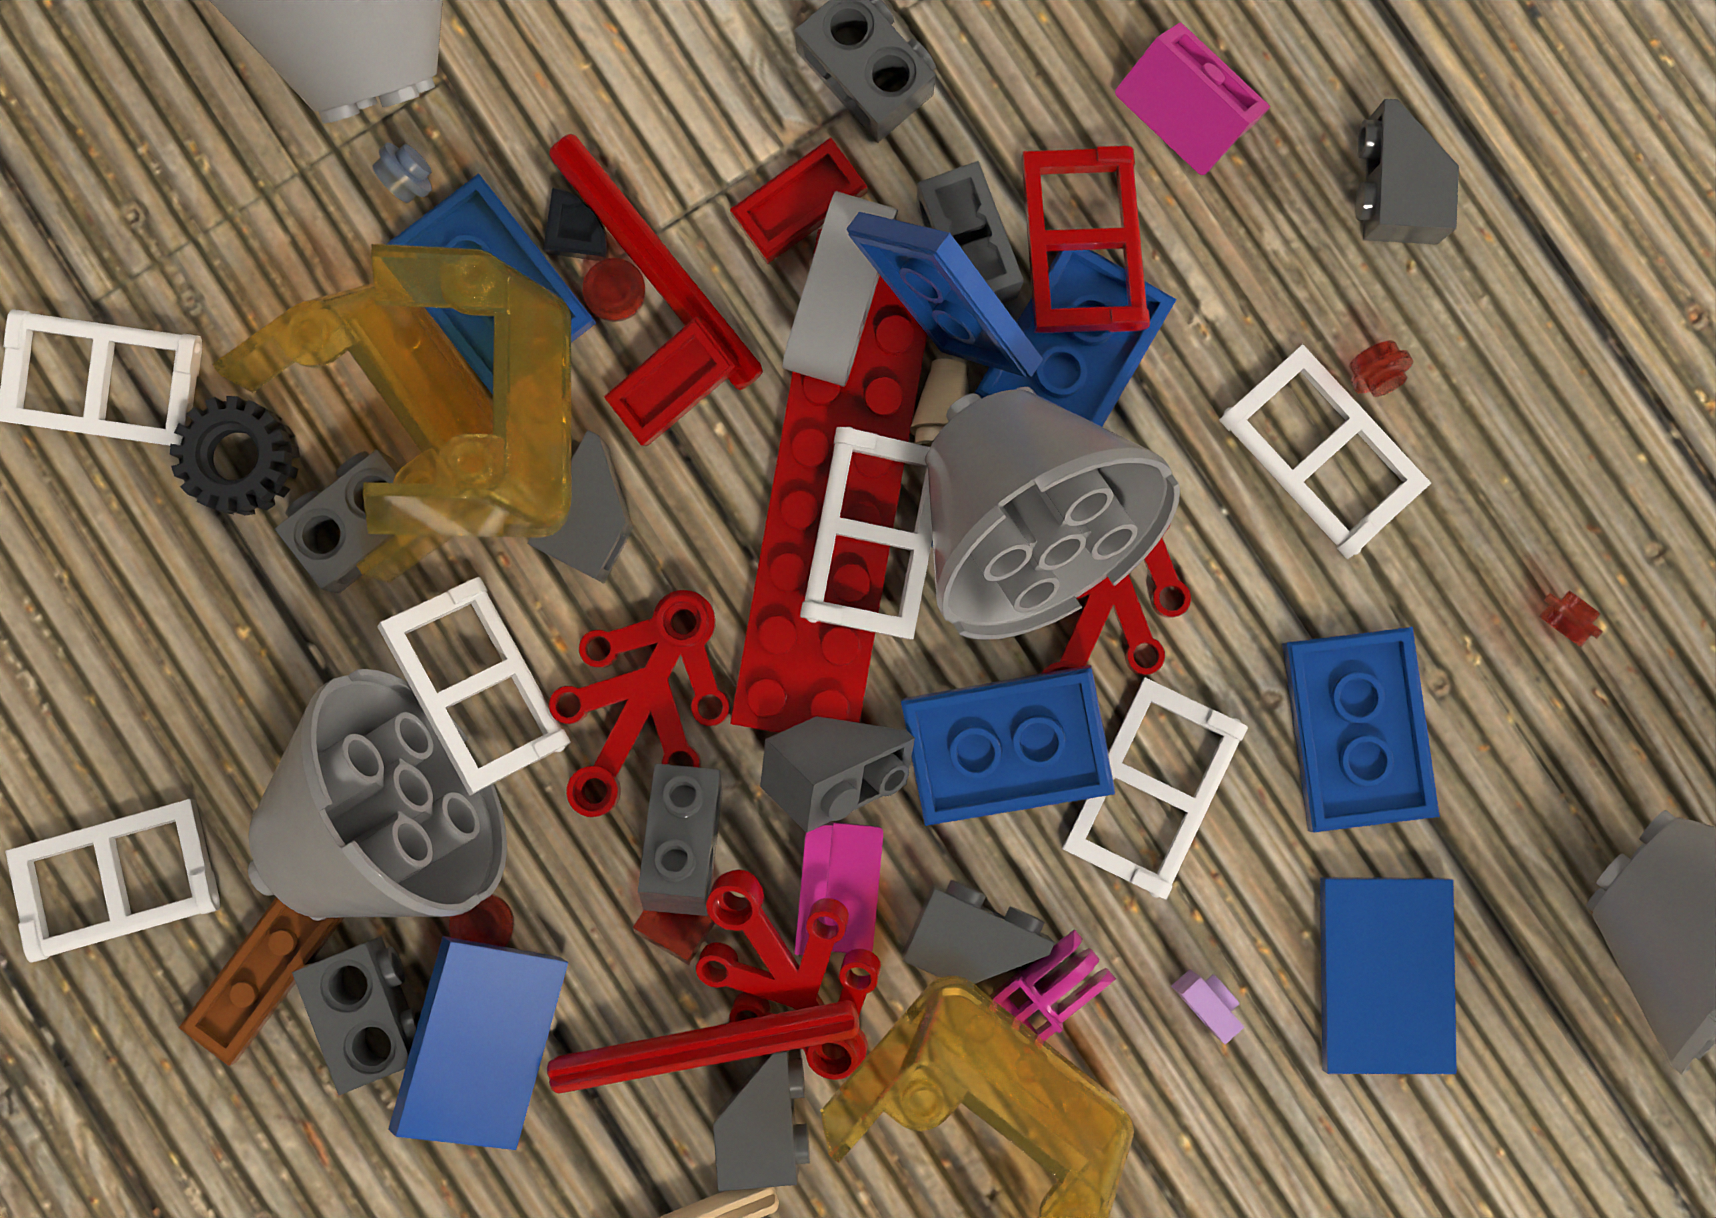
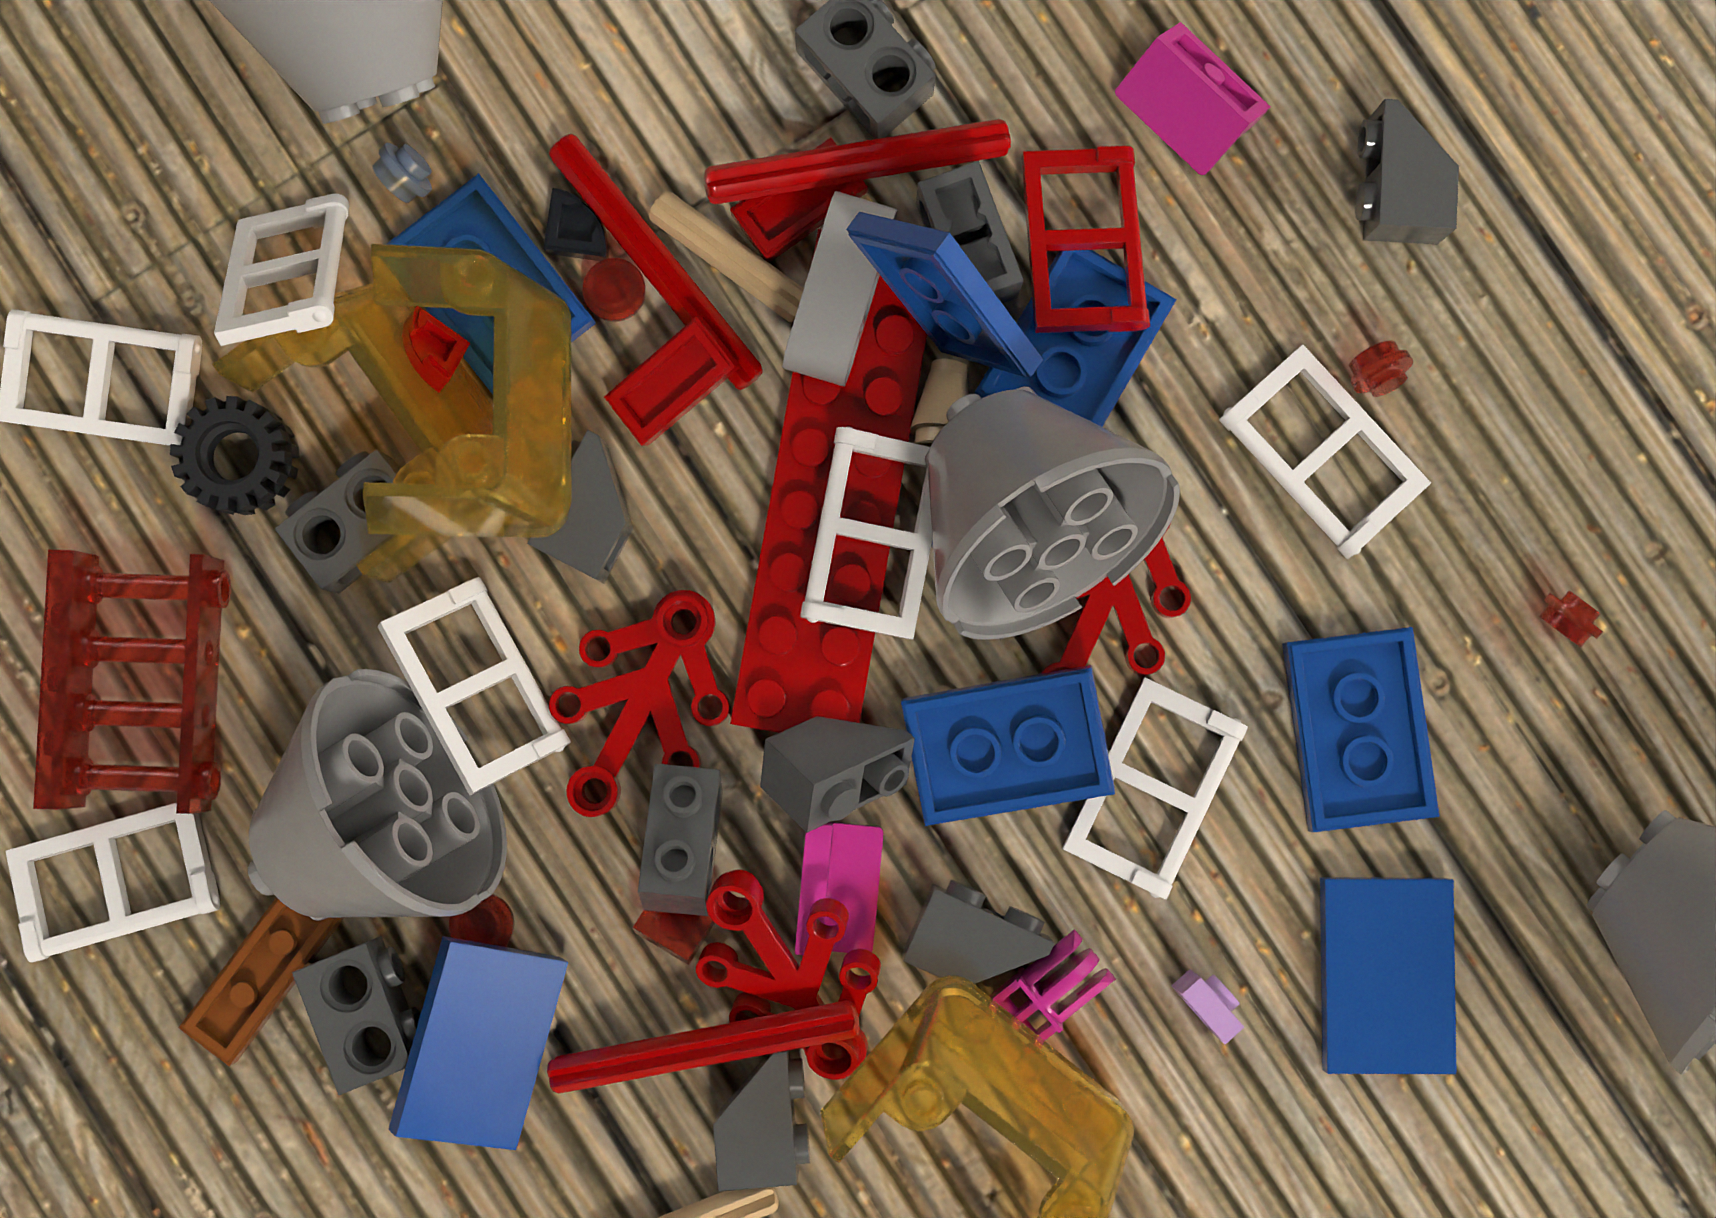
none -> clear red fence [33,549,231,814]
none -> white window [214,194,349,346]
none -> red tile [402,305,470,393]
none -> tan axle [648,192,804,322]
none -> red axle [704,119,1011,205]

